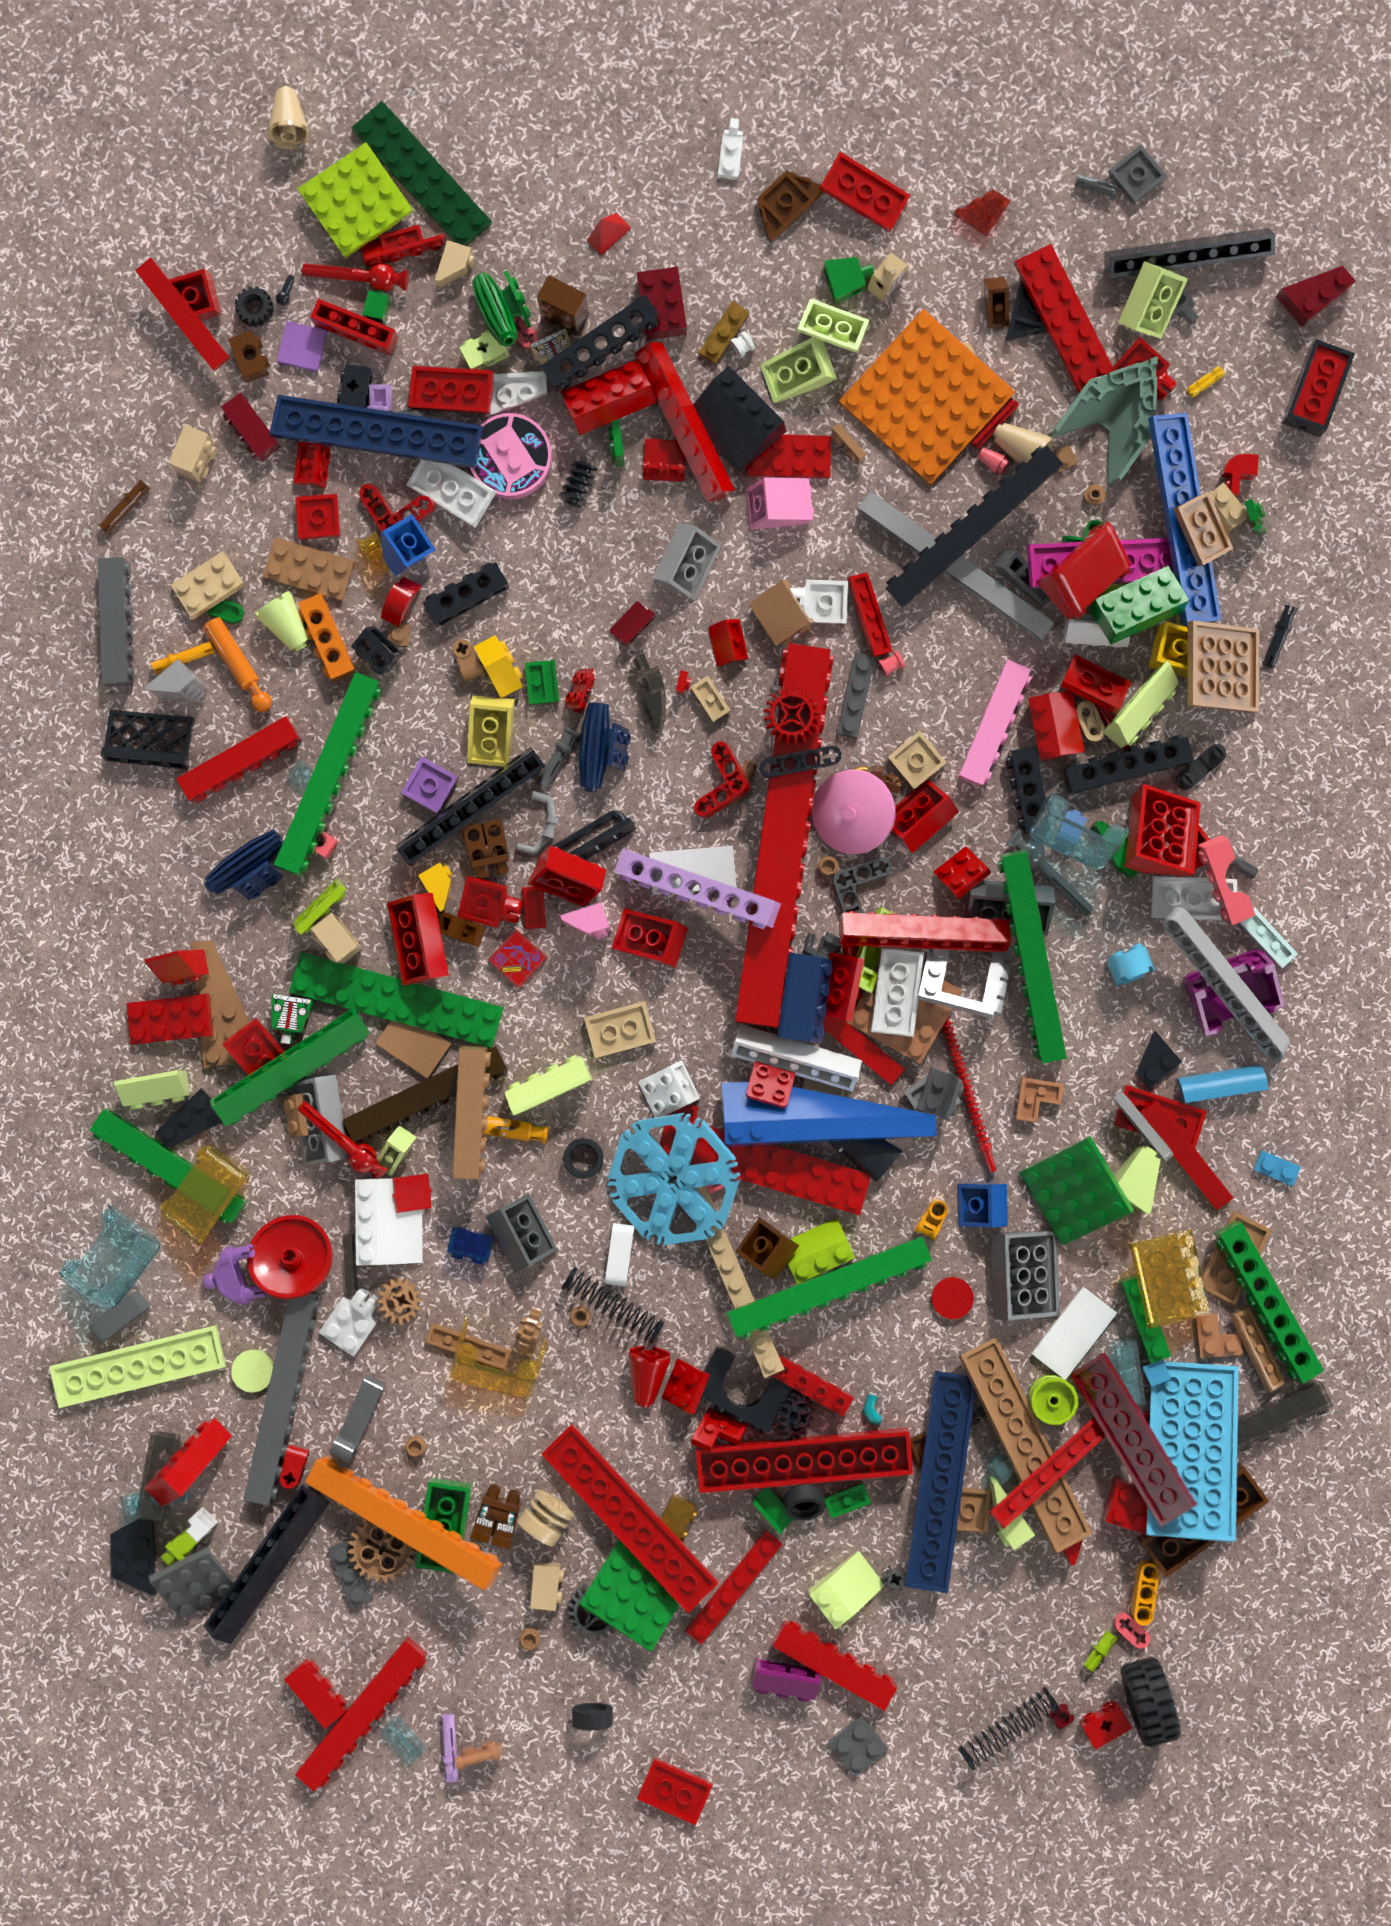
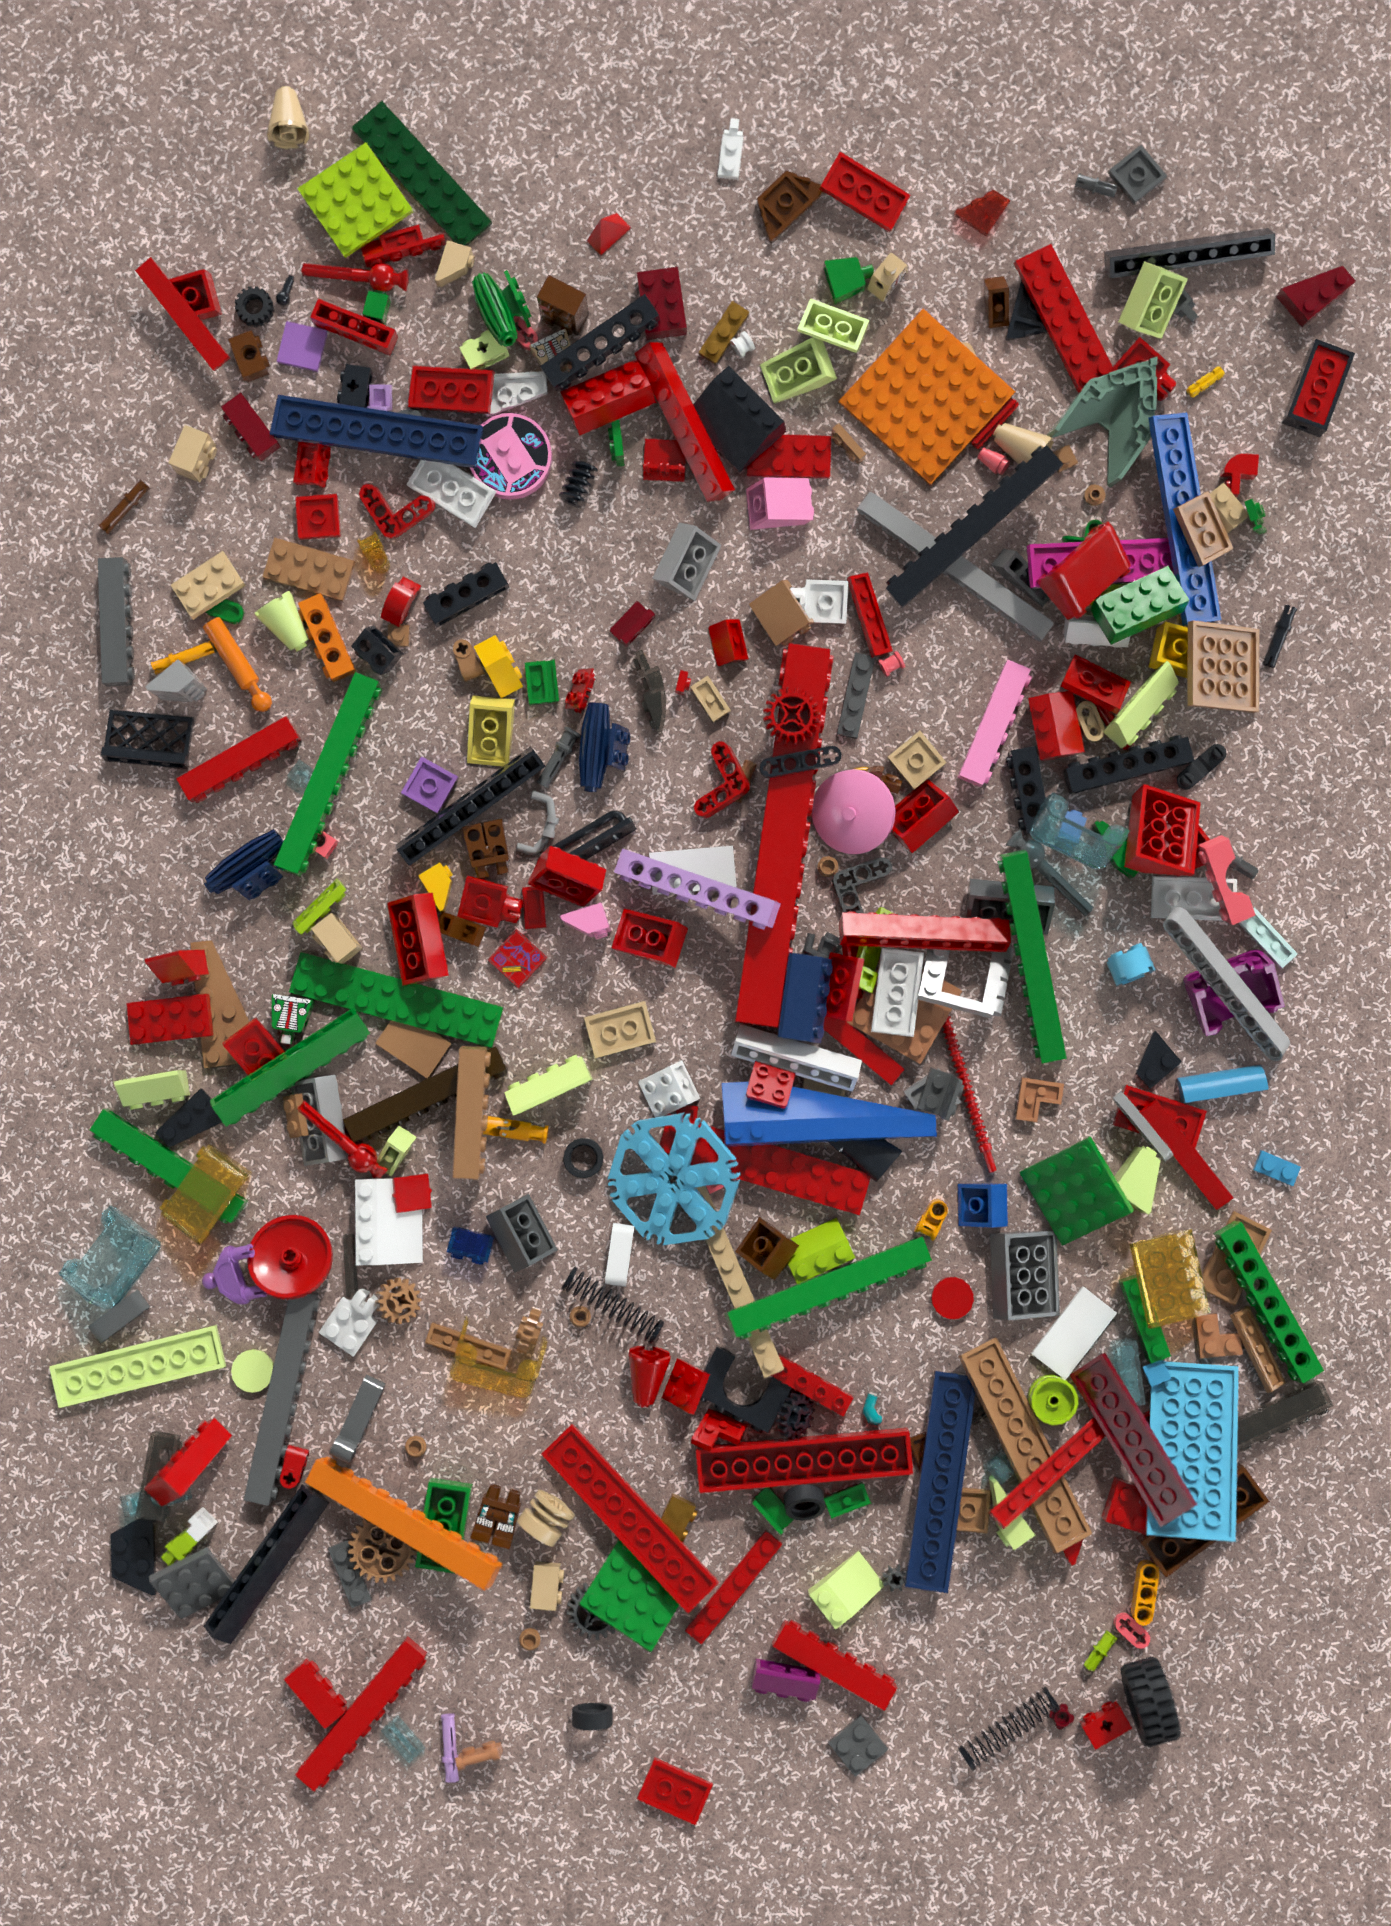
blue slope [380,514,436,576] -> none
red plate [933,846,991,899] -> none

